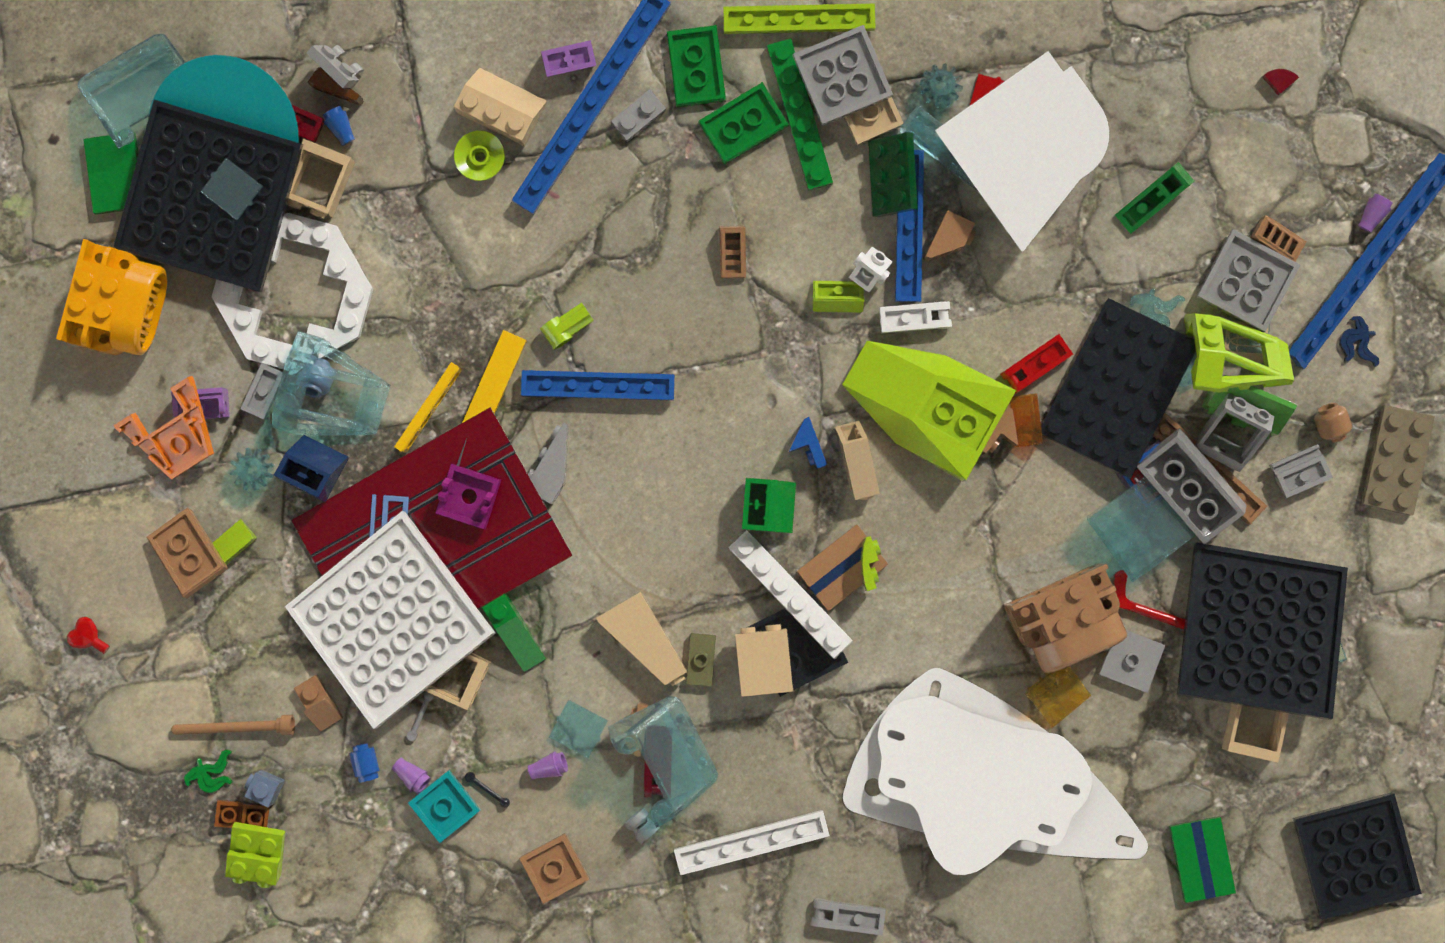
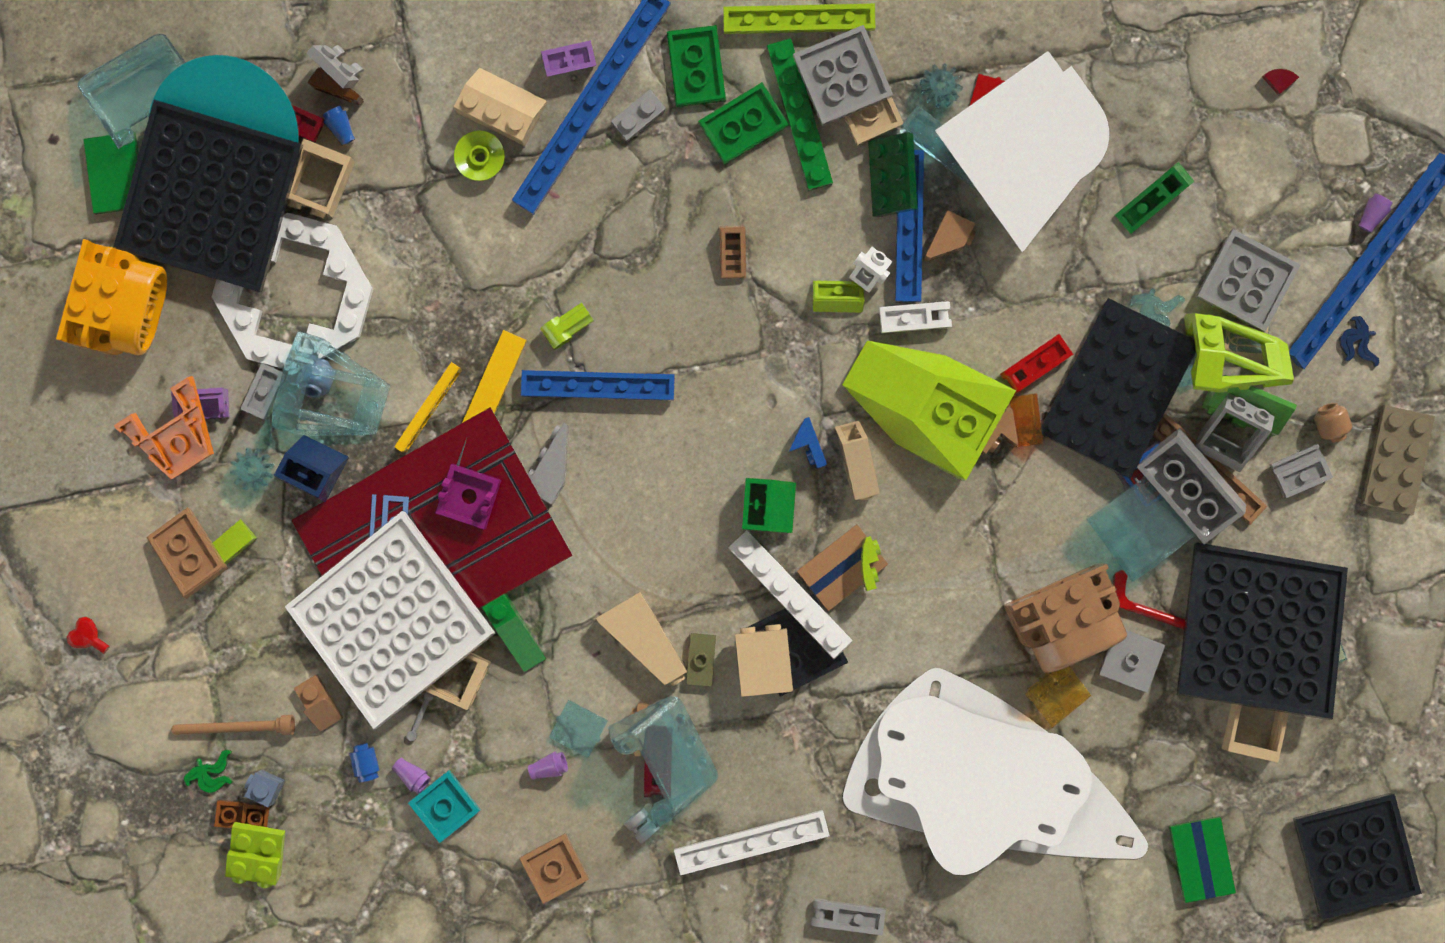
clear light blue piece [201,158,263,220] -> none
black hinge [465,772,510,808] -> none
medium nougat slope [1250,215,1307,262] -> none

